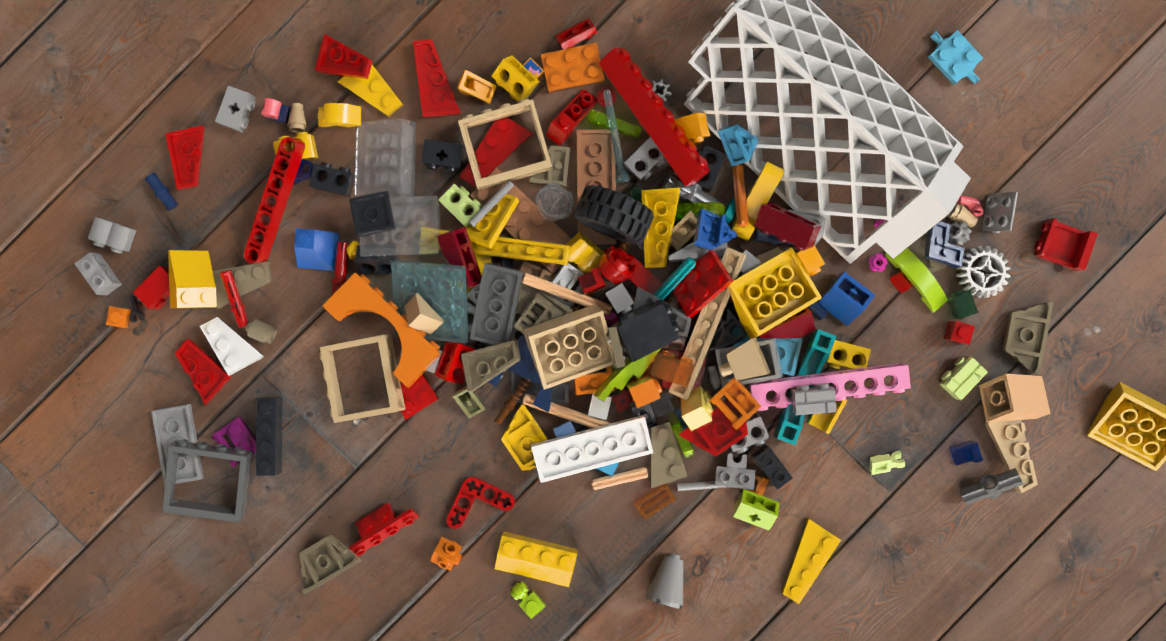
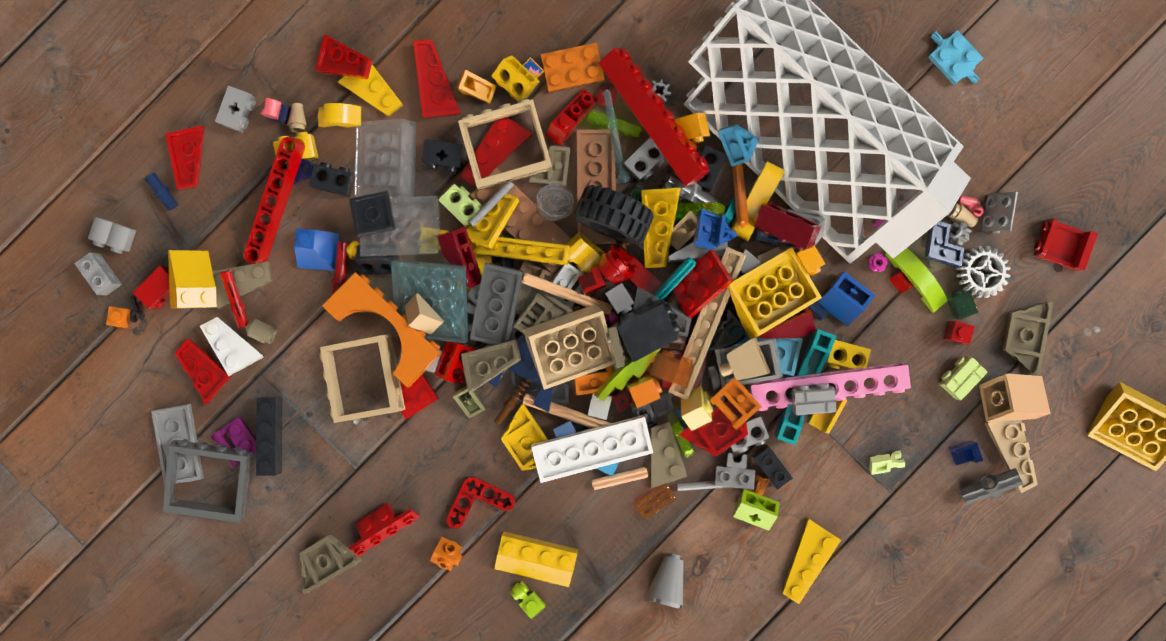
red plate [555,18,598,50] -> none

